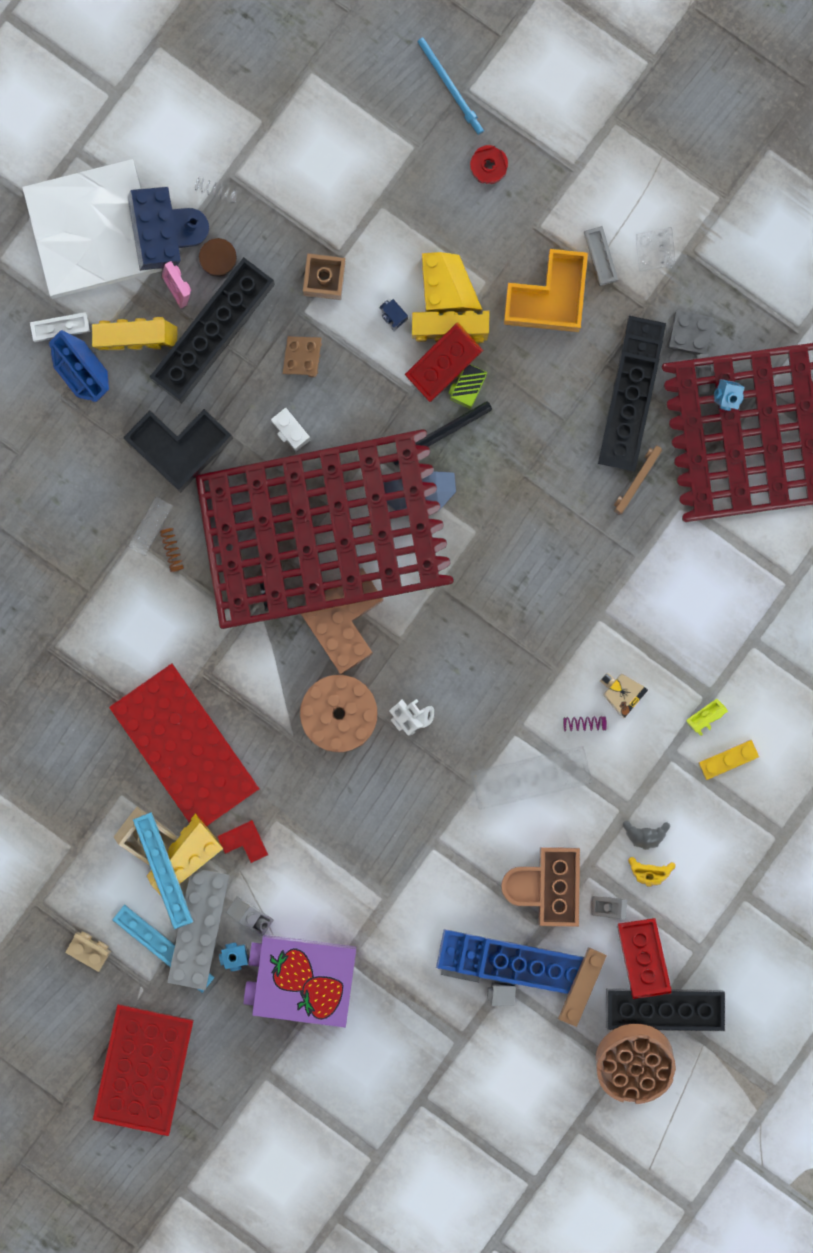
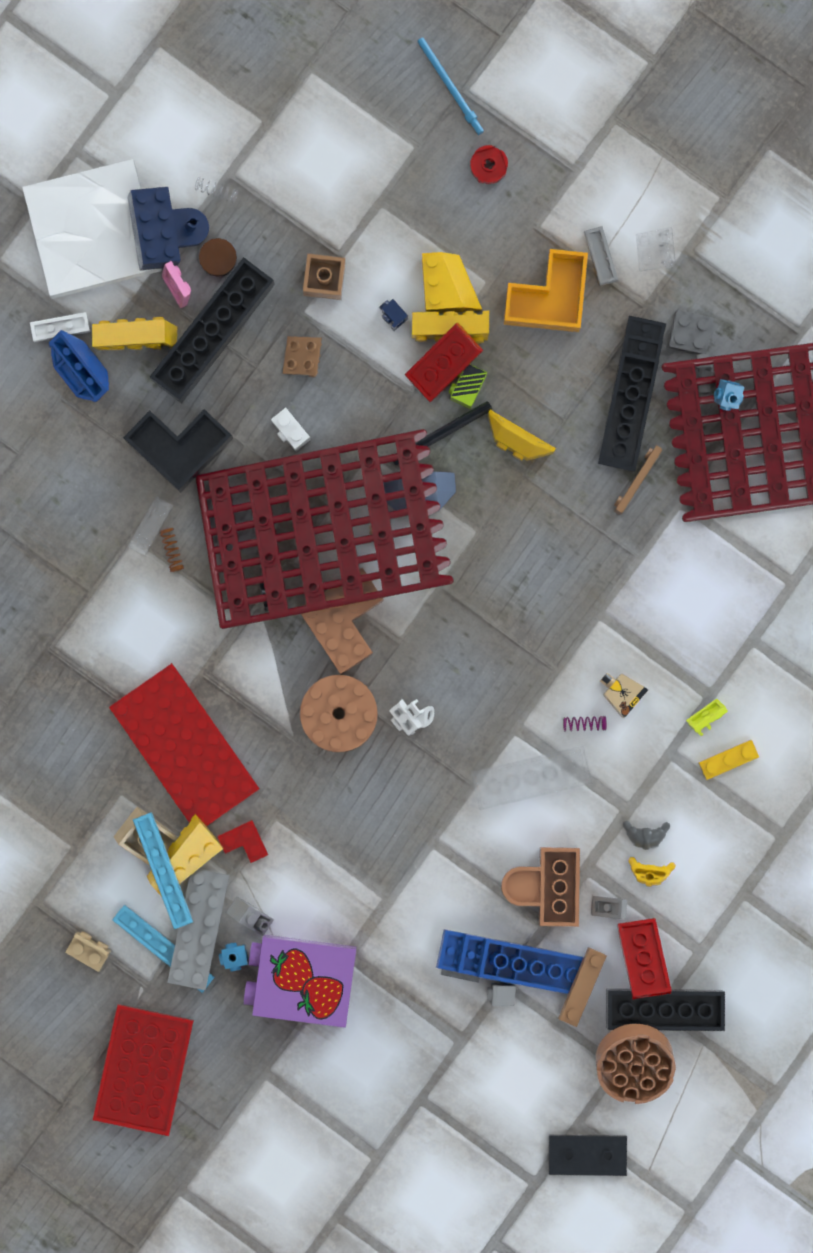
none -> yellow wedge [488,409,556,461]
none -> black plate [549,1135,627,1176]

